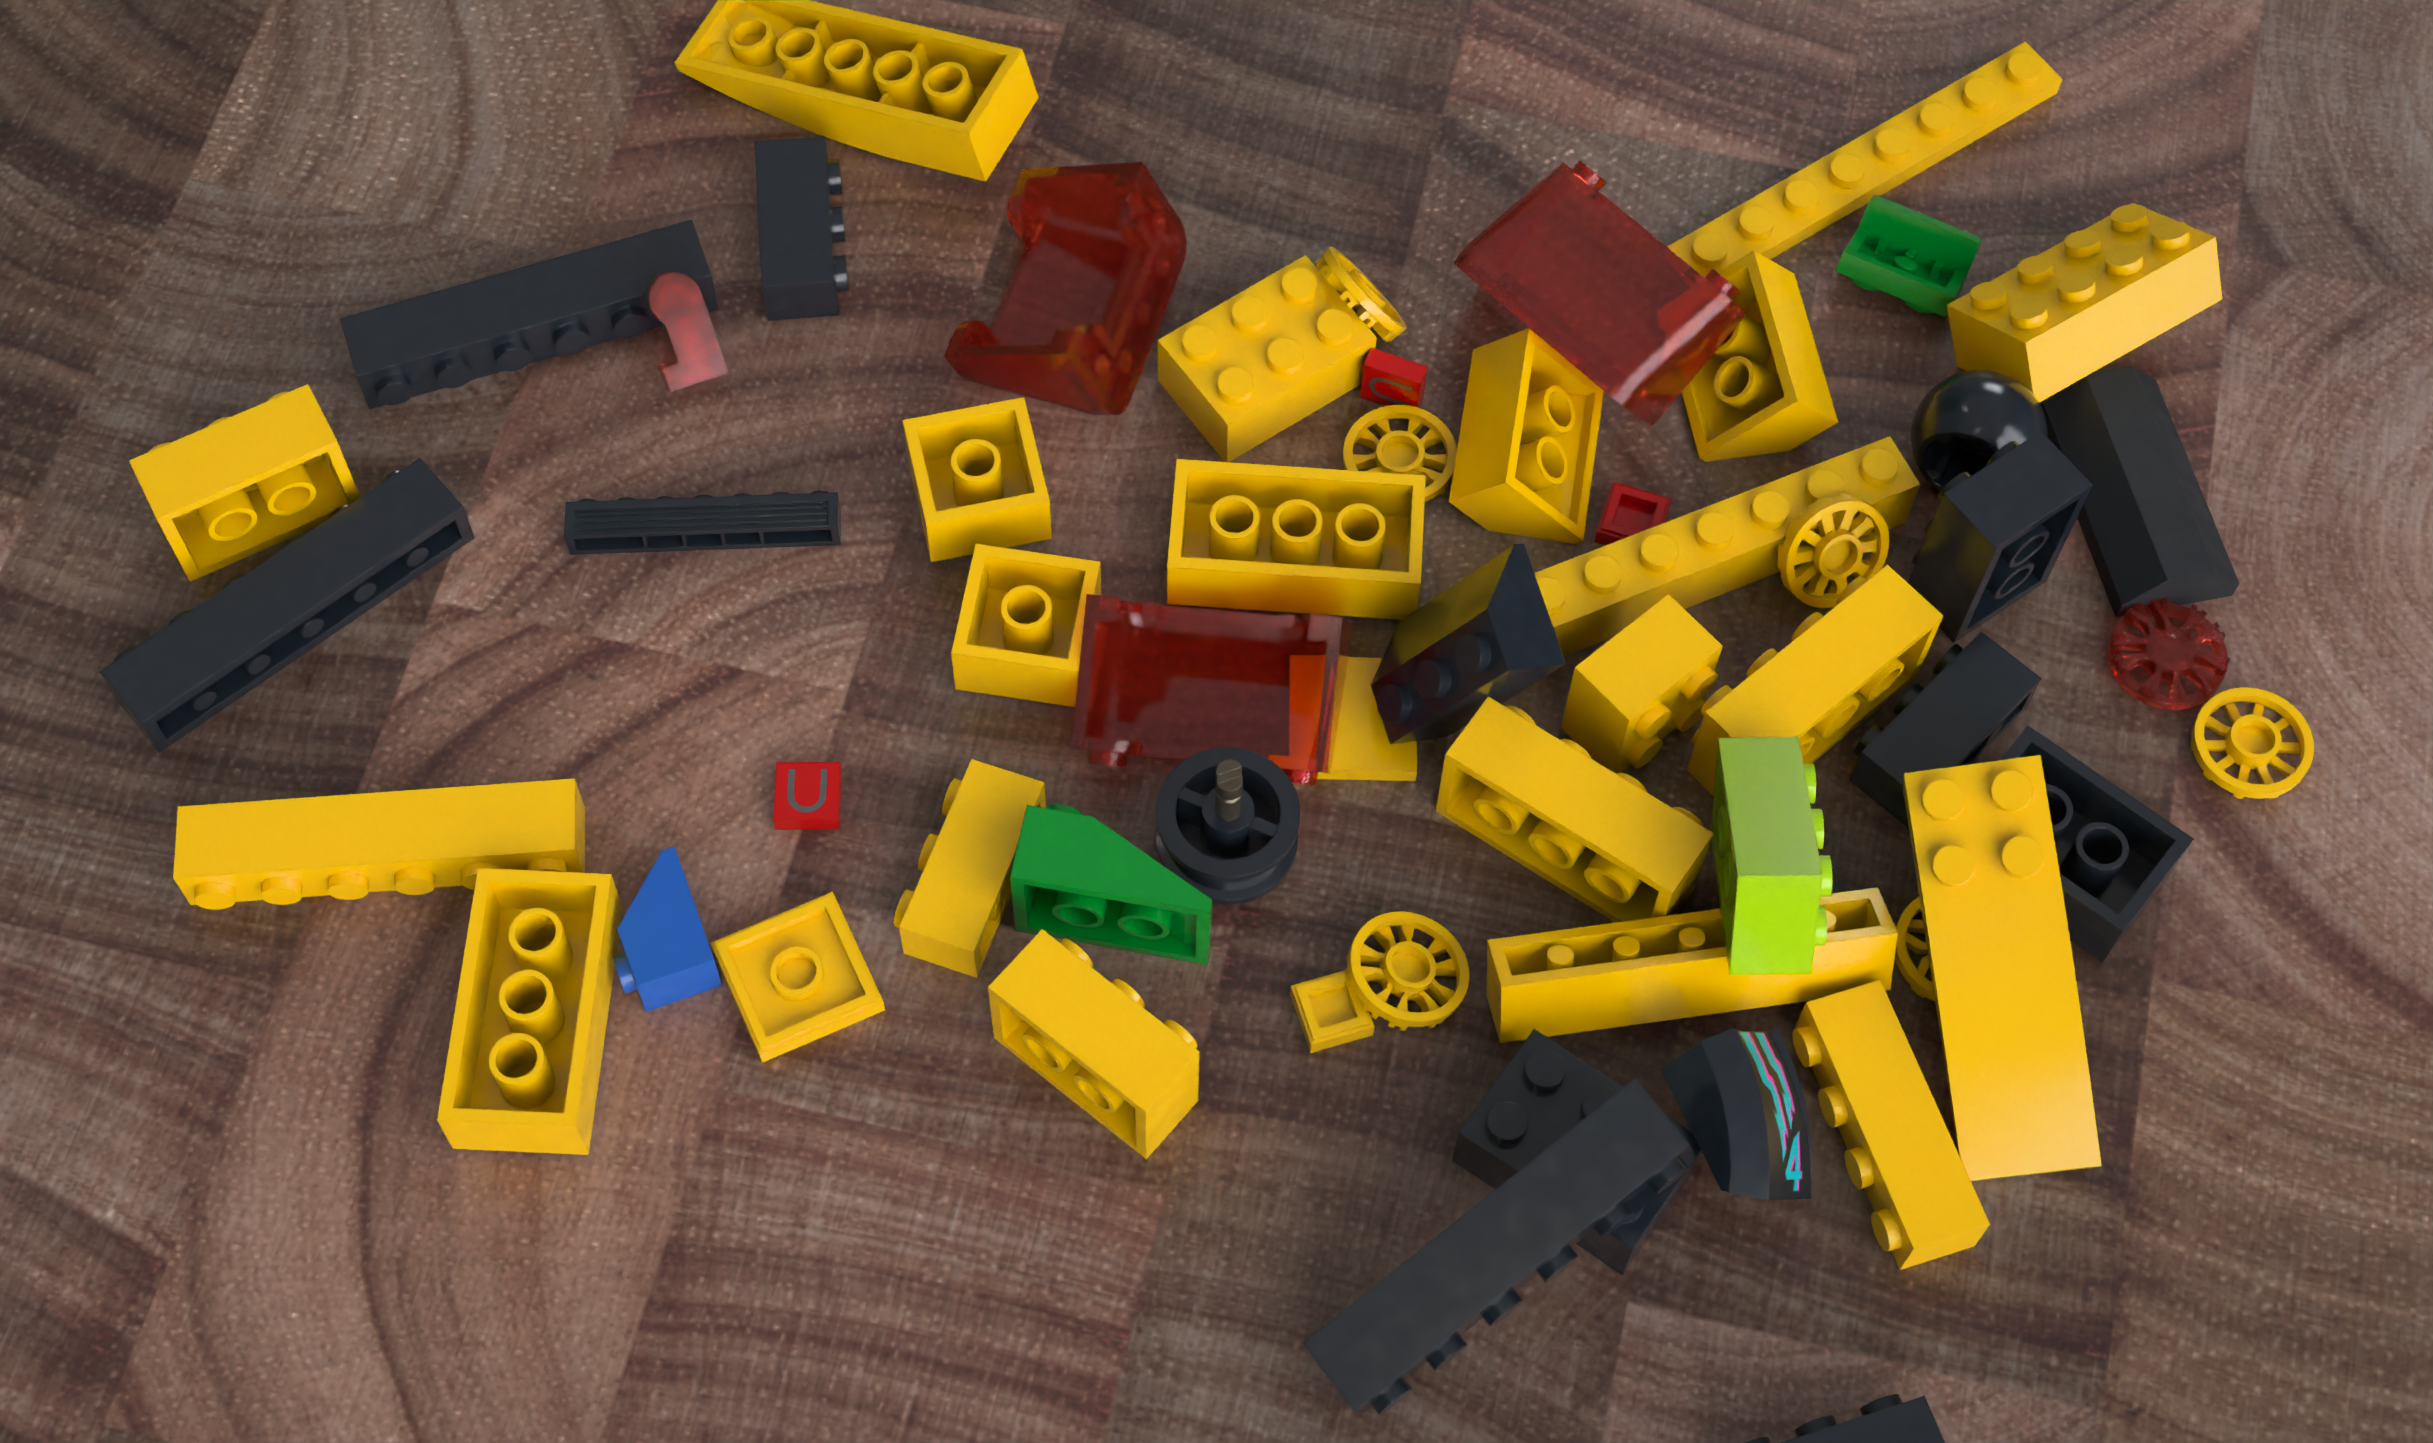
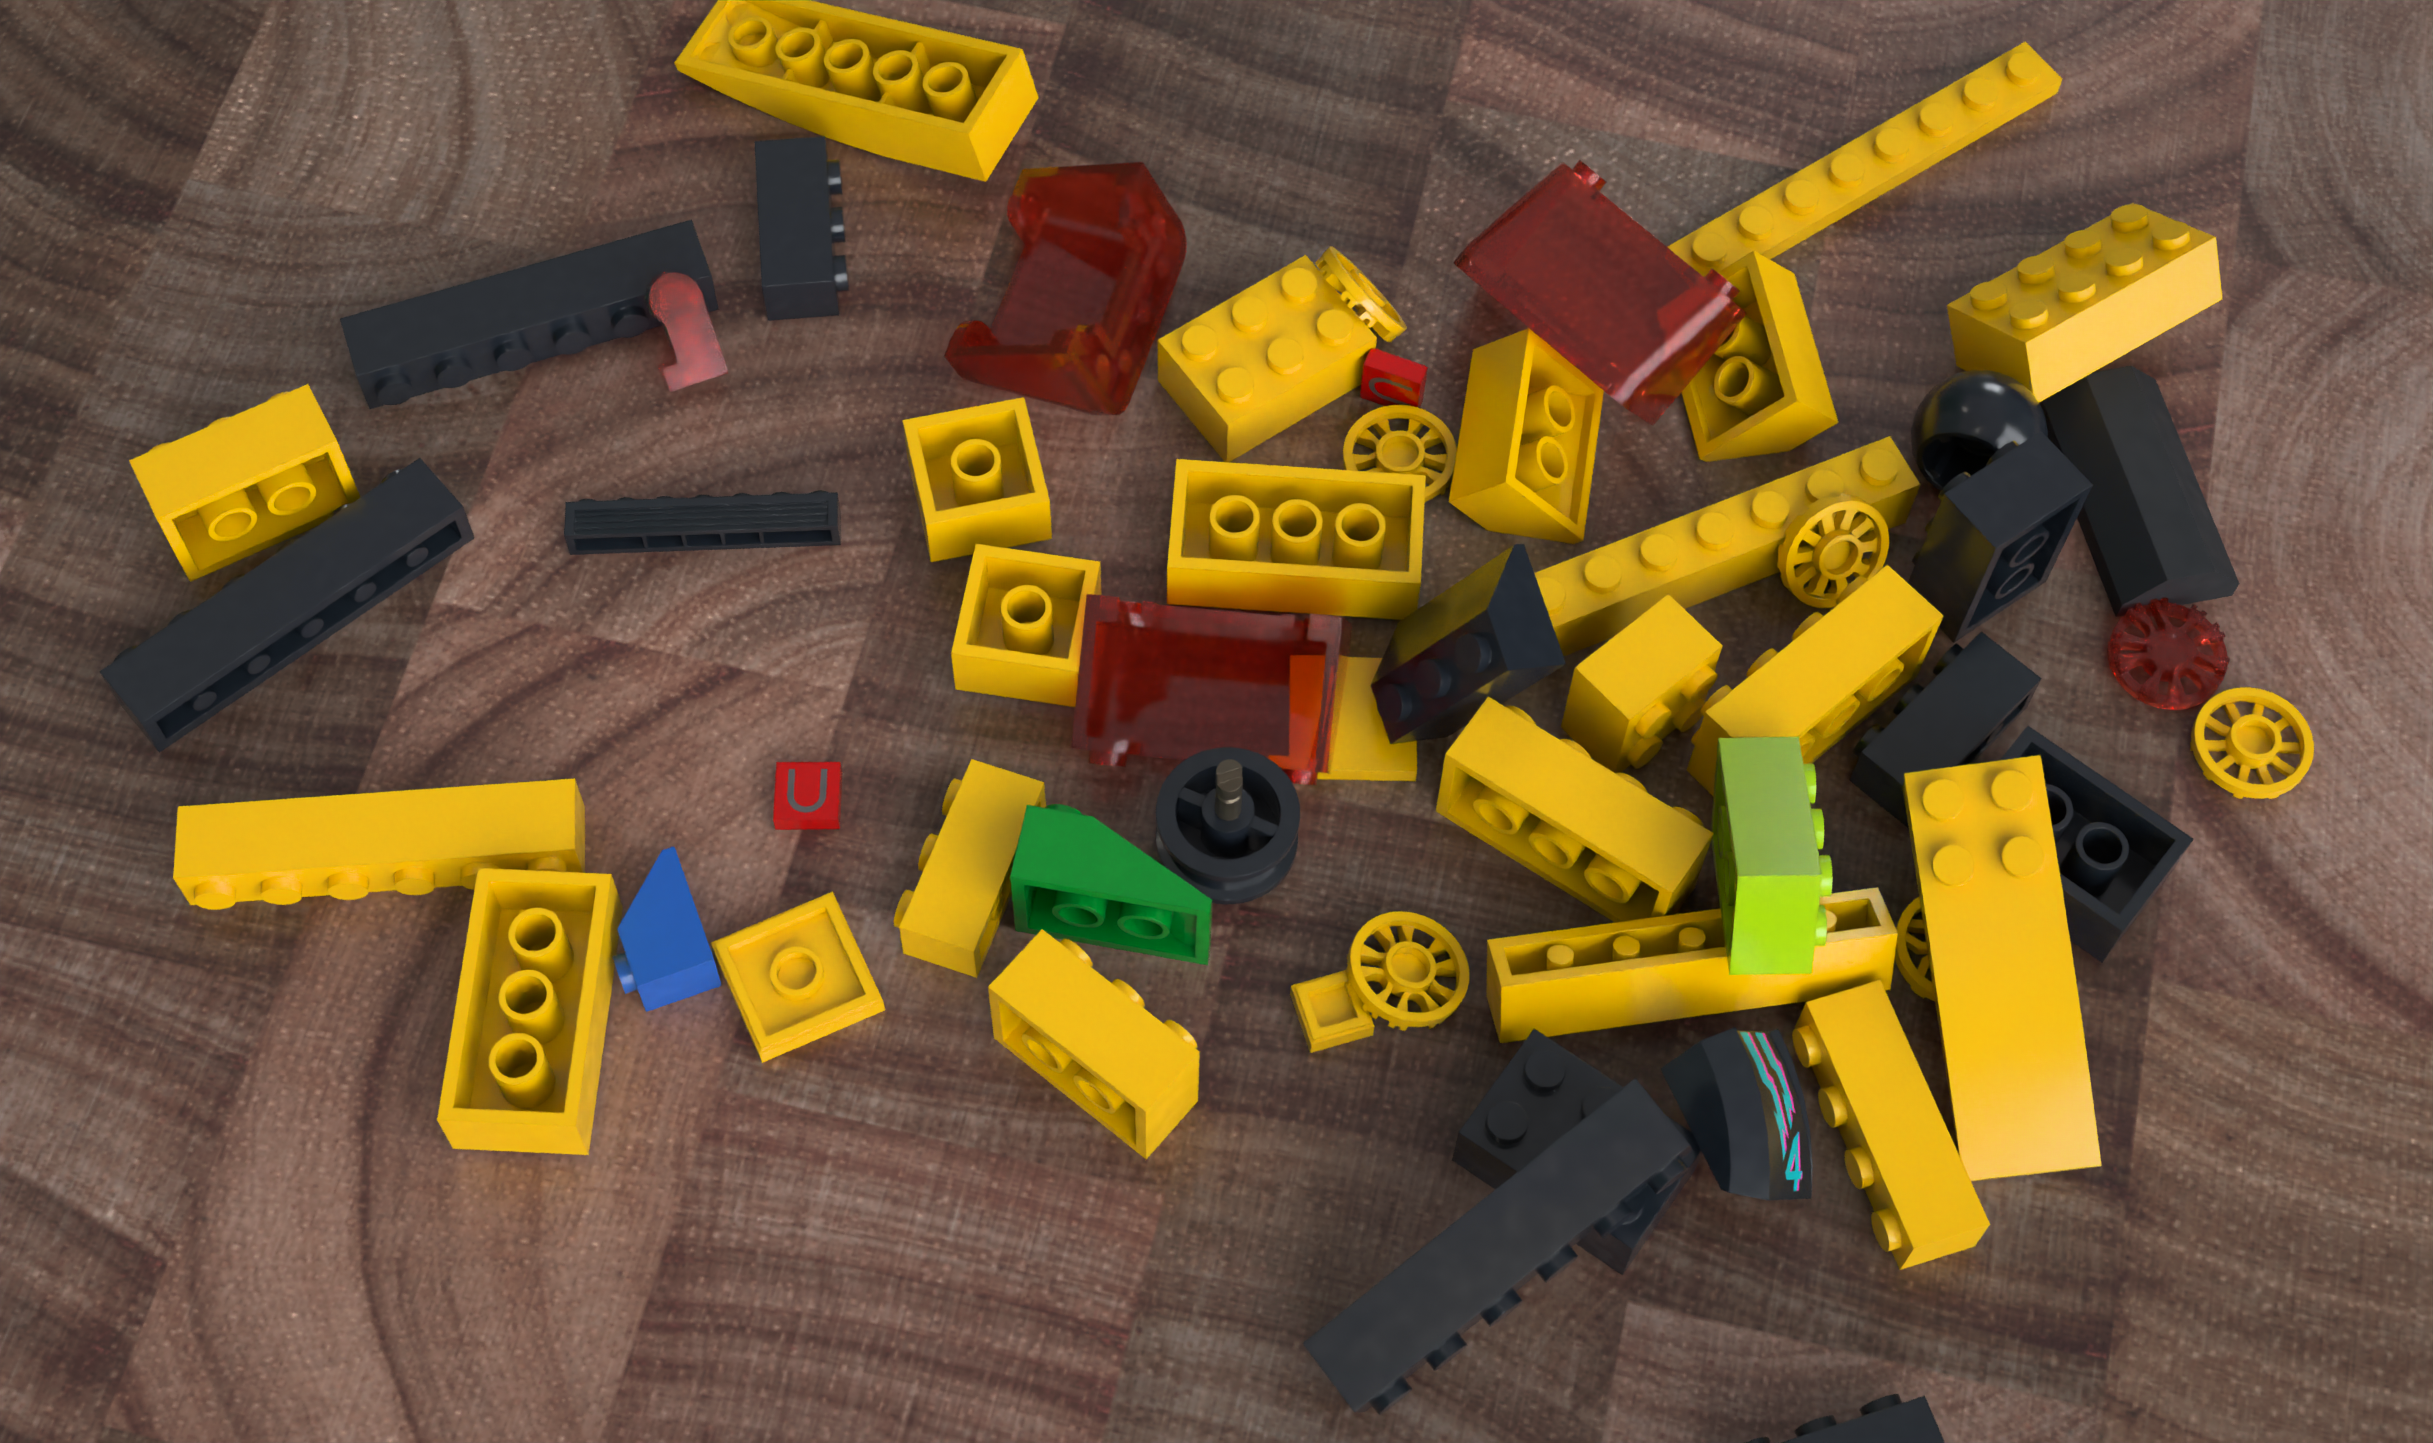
red tile [1594,482,1672,545] -> none
green bracket [1835,195,1981,317] -> none

